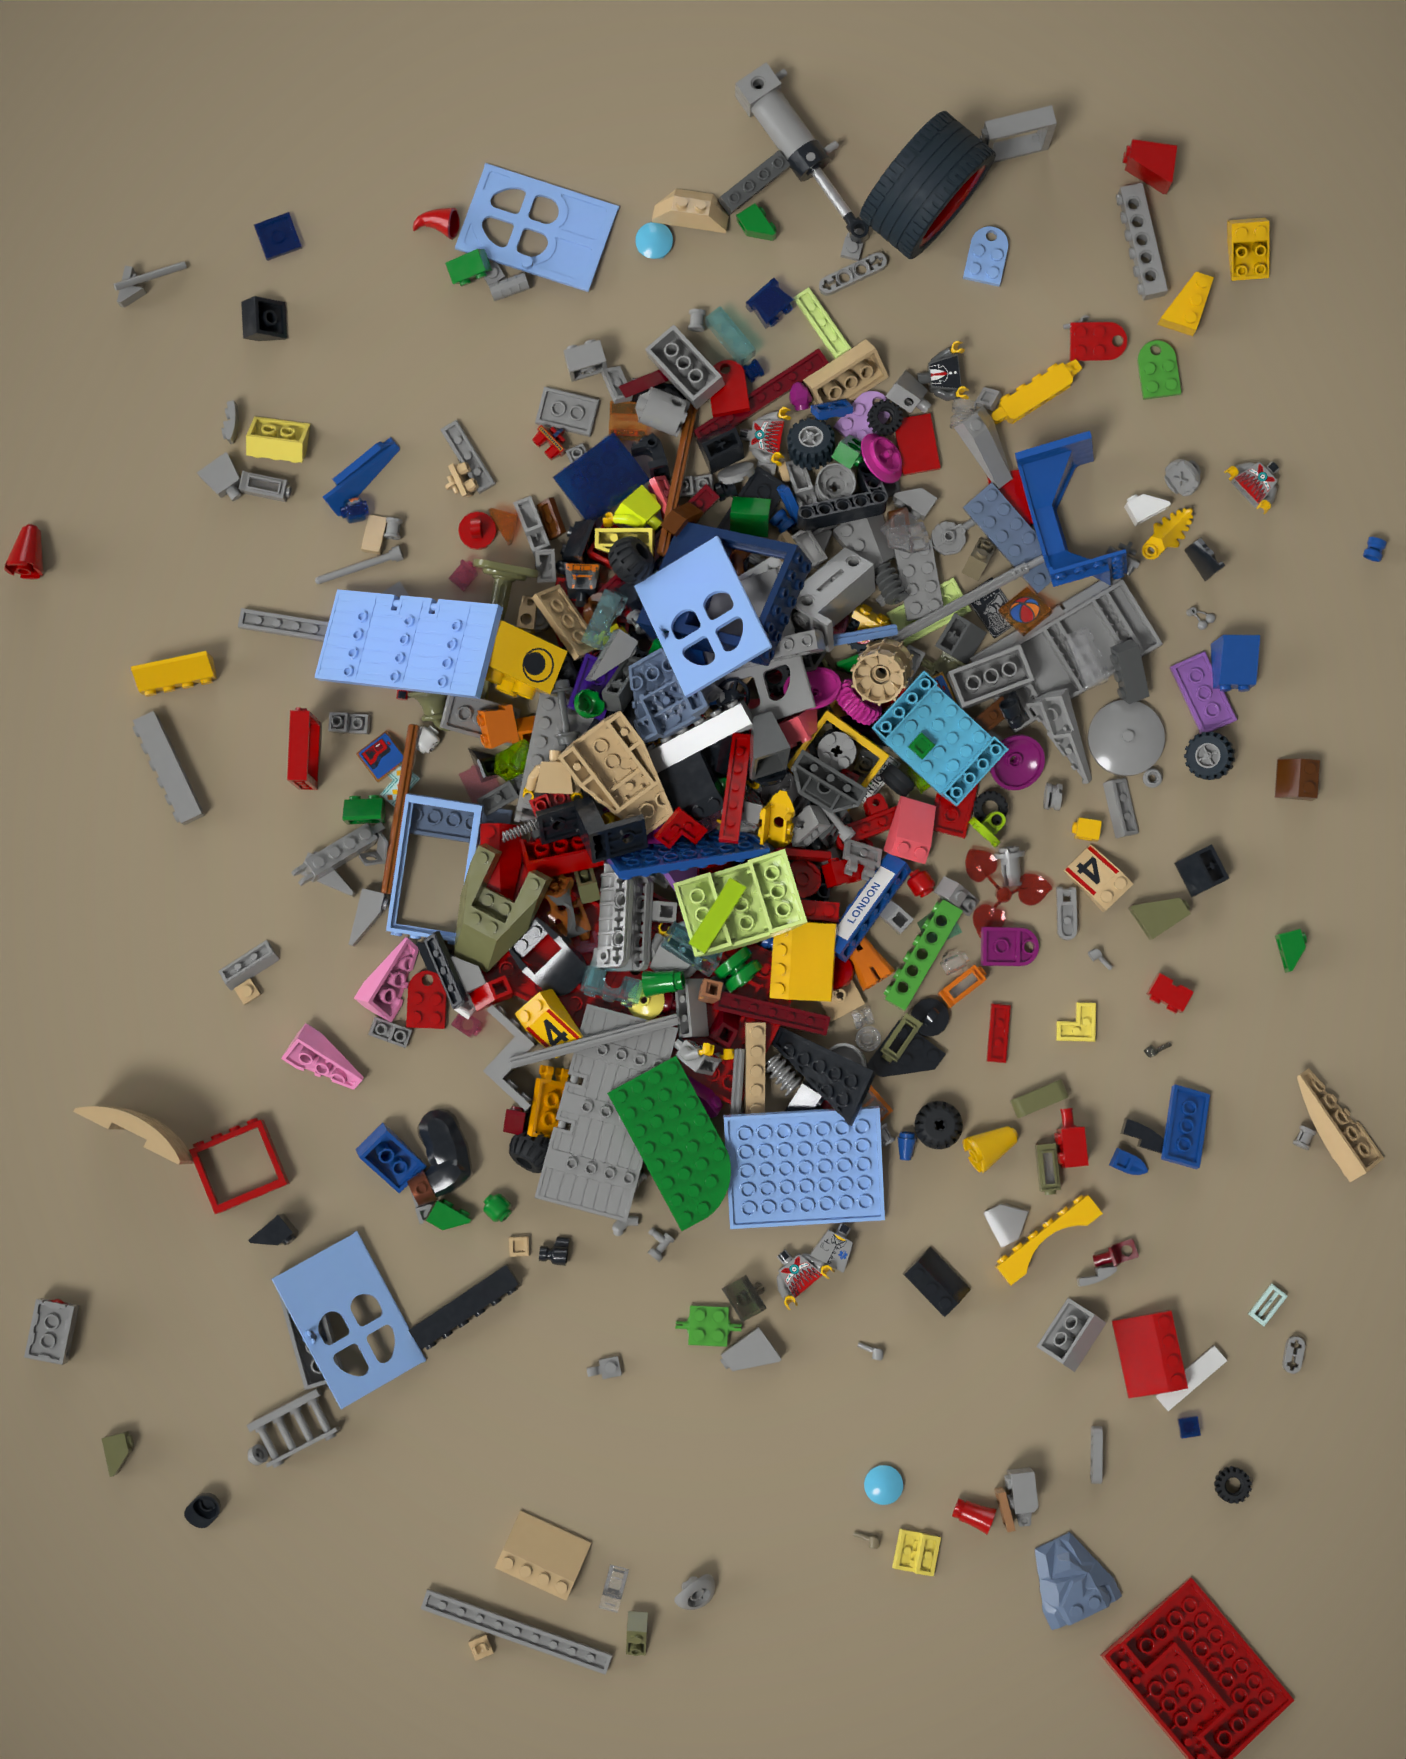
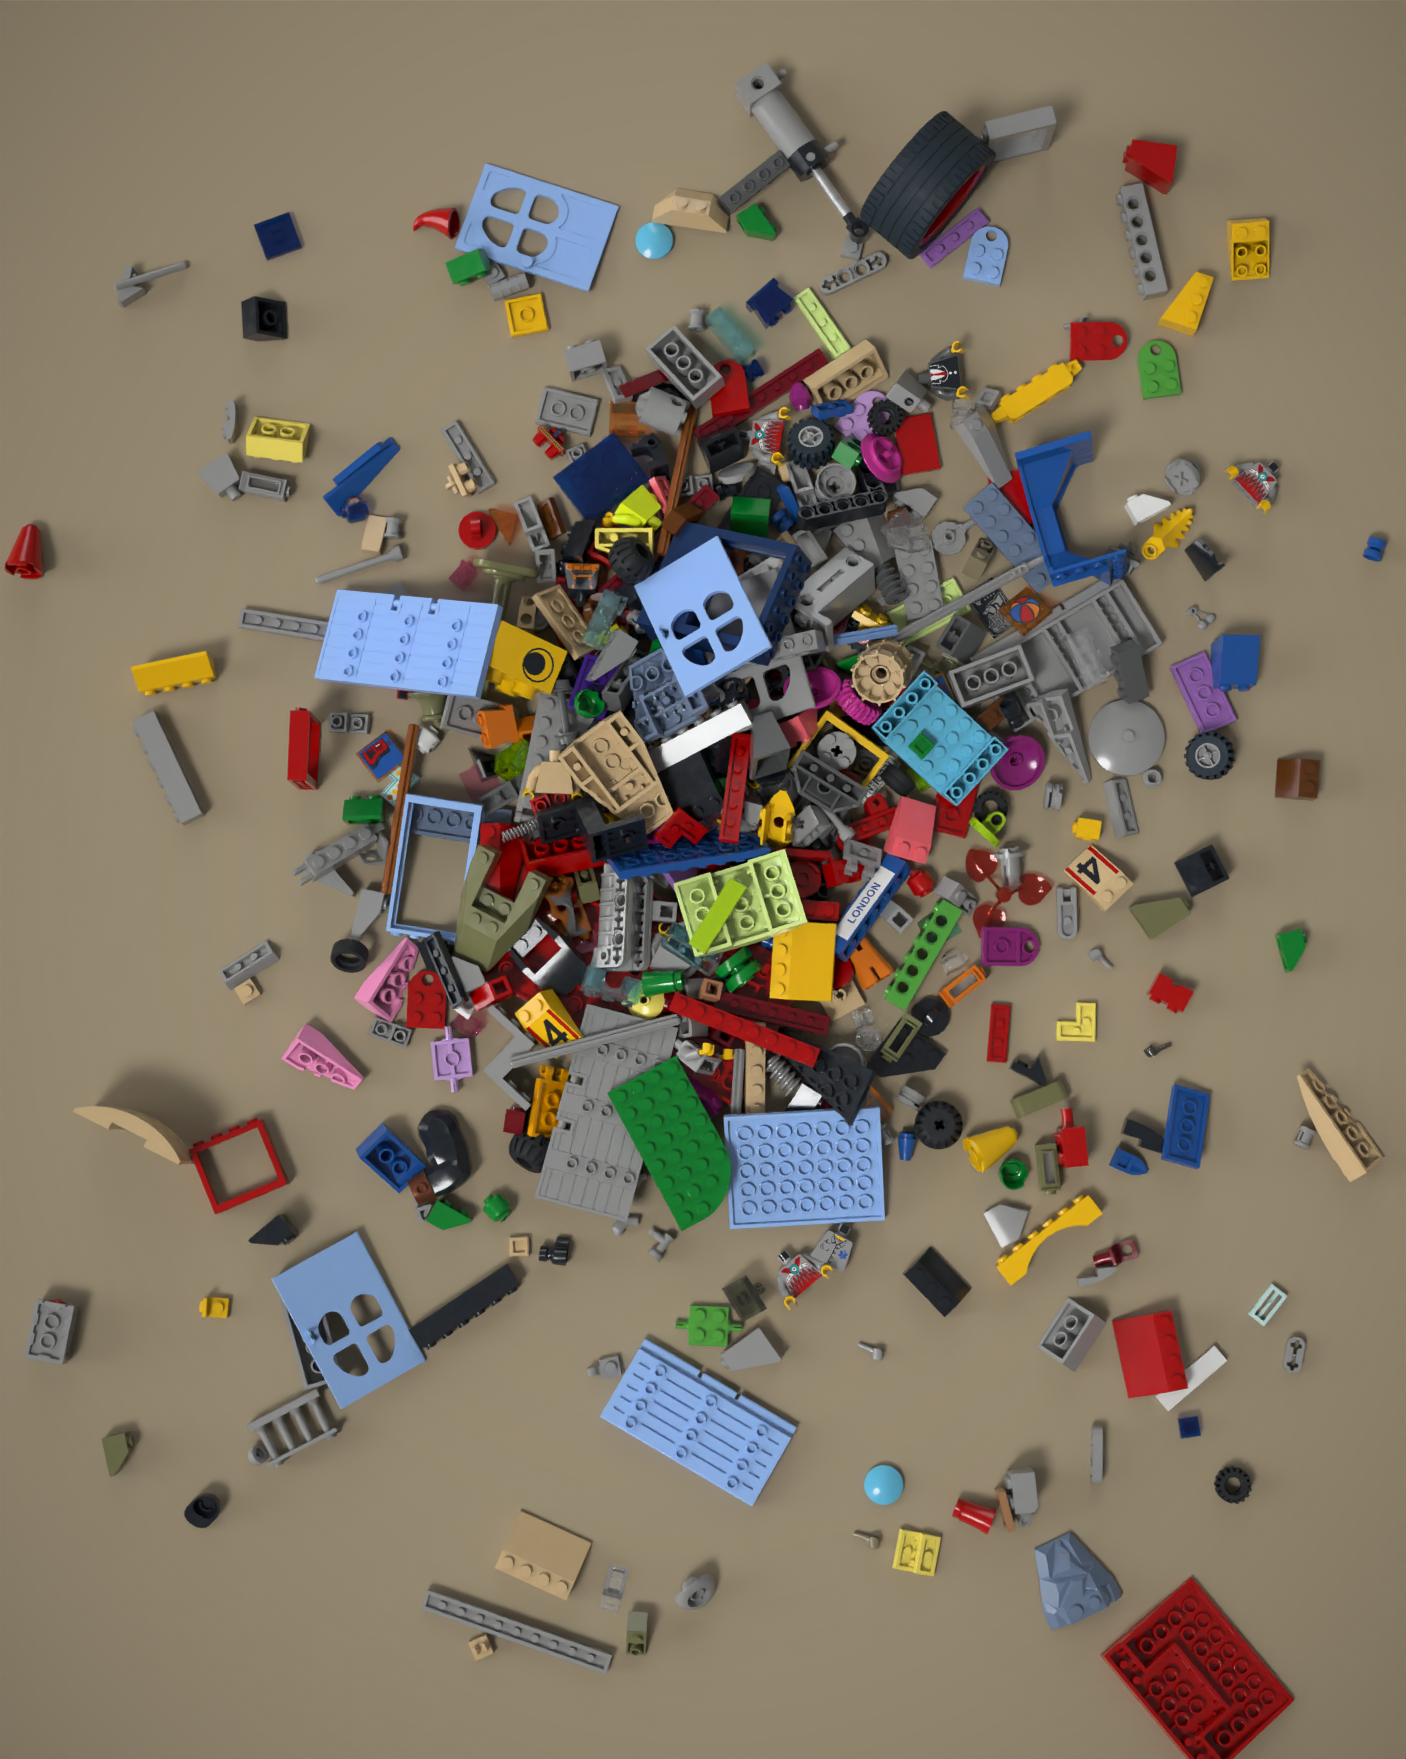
none -> yellow bracket [199,1297,230,1318]
none -> black tyre [330,939,369,973]
none -> lavender plate [430,1026,473,1092]
none -> yellow tile [504,293,549,338]
none -> light blue door [600,1338,797,1506]
none -> red plate [668,992,820,1068]
none -> light grey wheel [896,1085,926,1112]
none -> medium lavender tile [919,207,990,269]
none -> green hair [998,1158,1028,1190]
none -> black slope [1008,1057,1047,1086]

